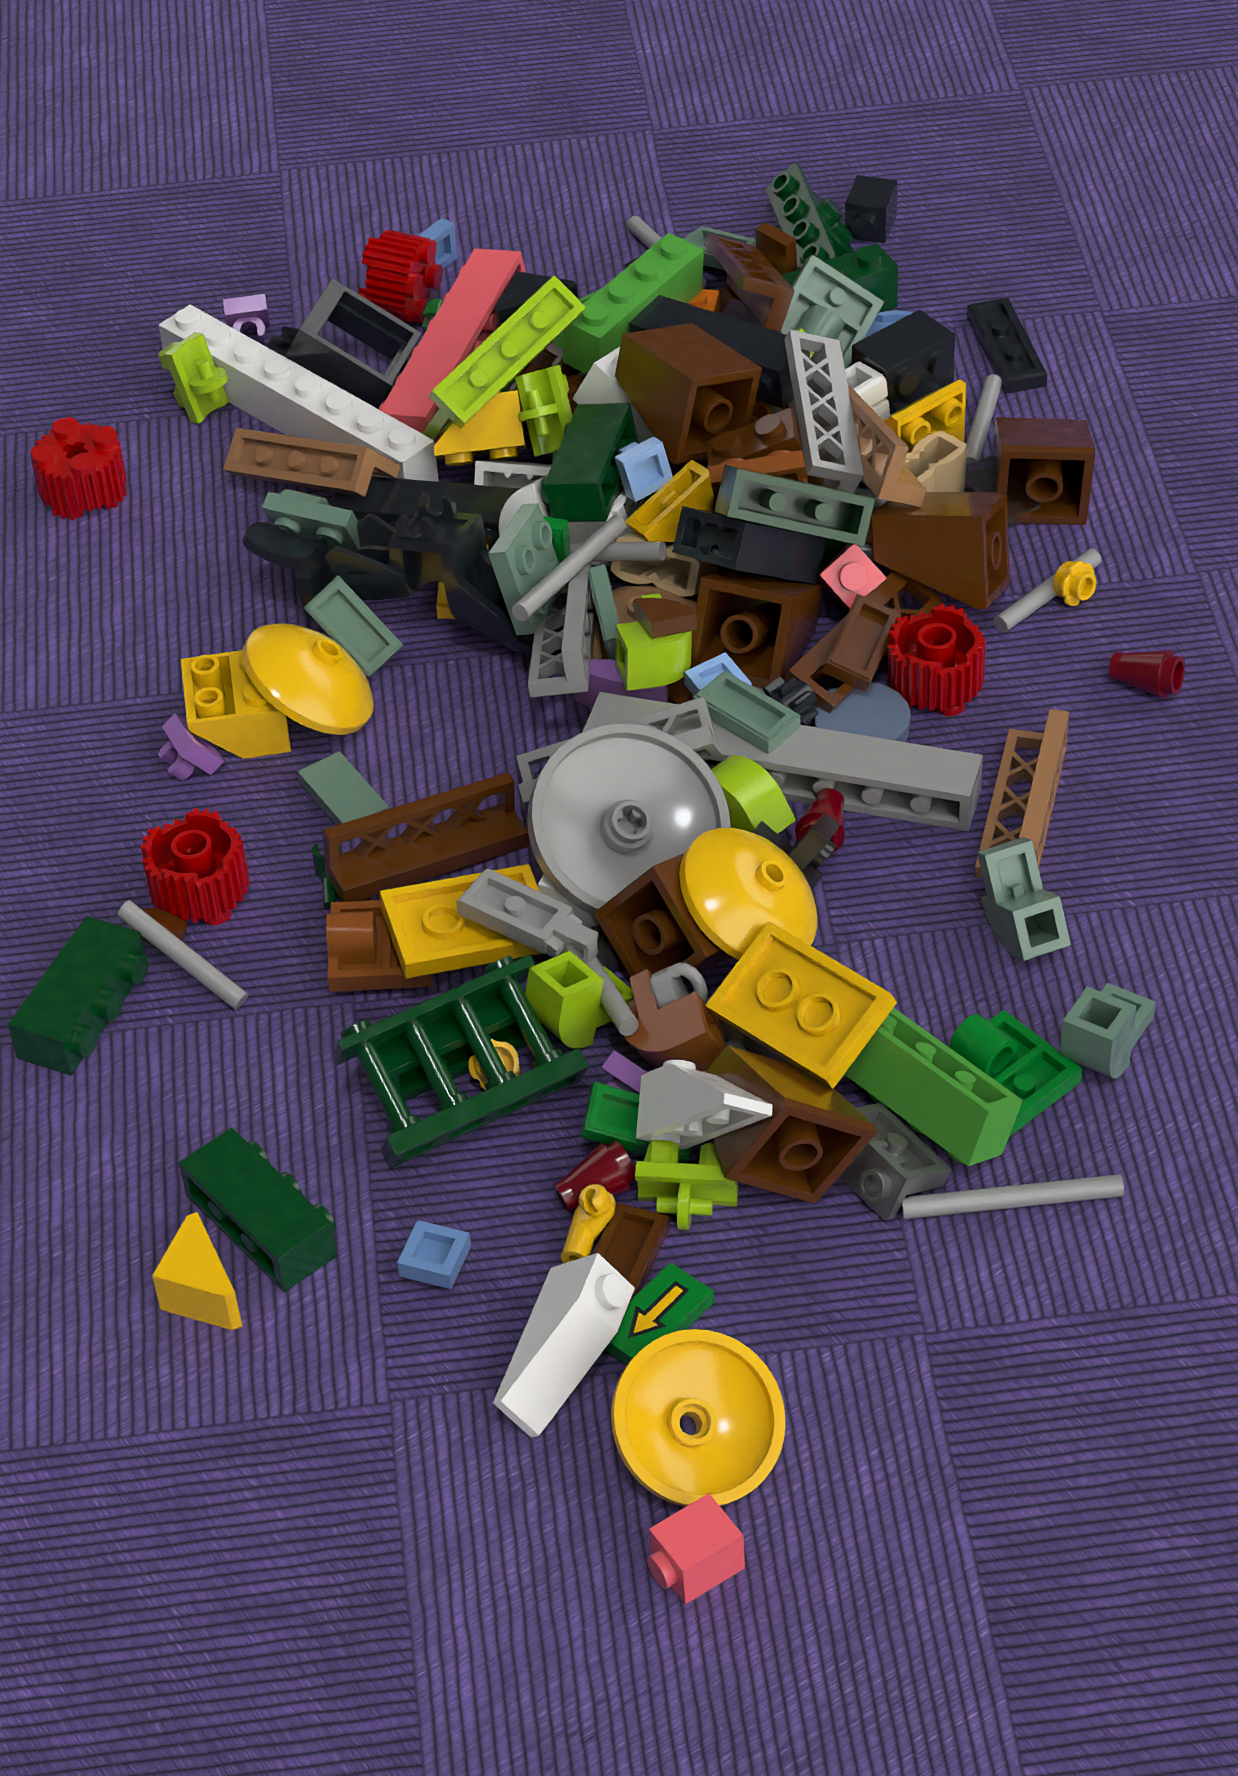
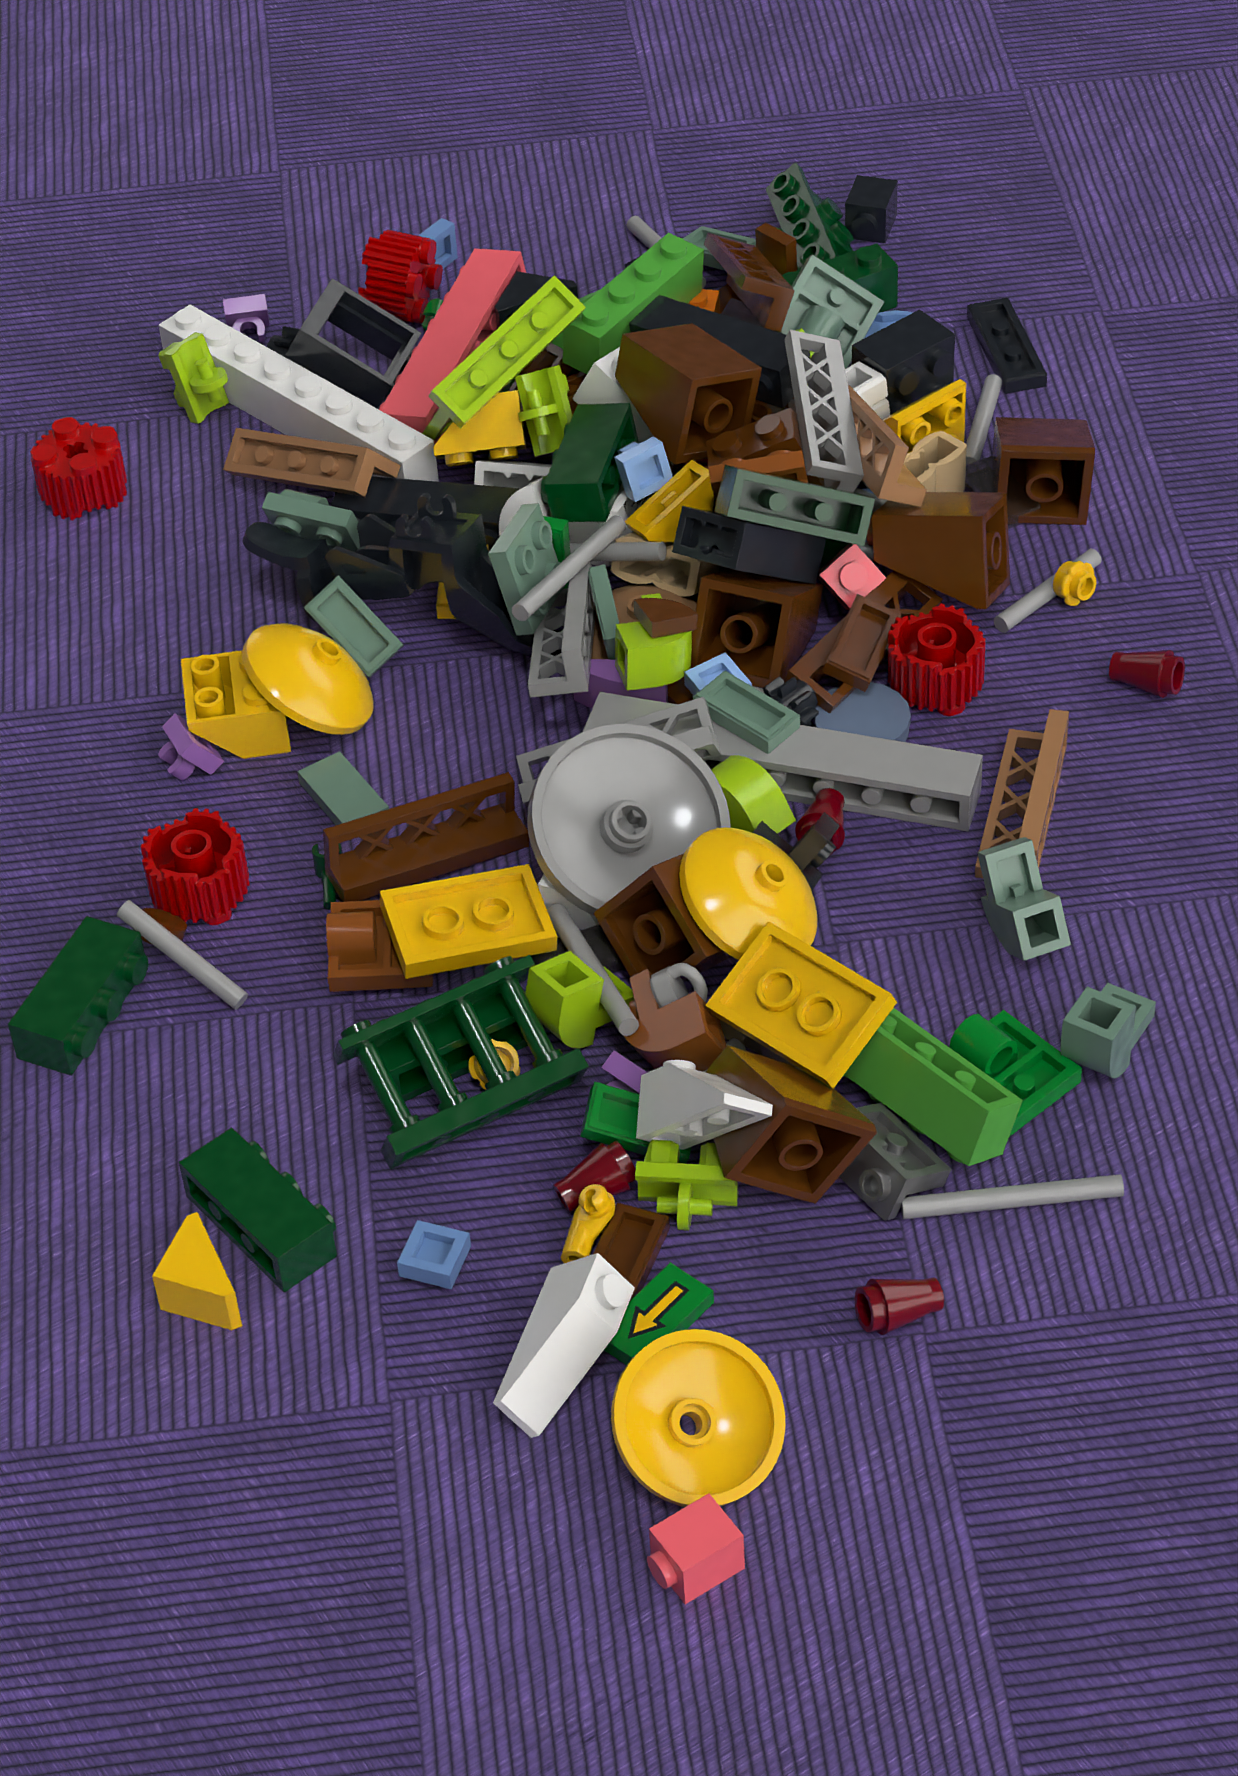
light grey hinge [457,868,598,965] -> none
none -> dark red cone [854,1277,944,1335]

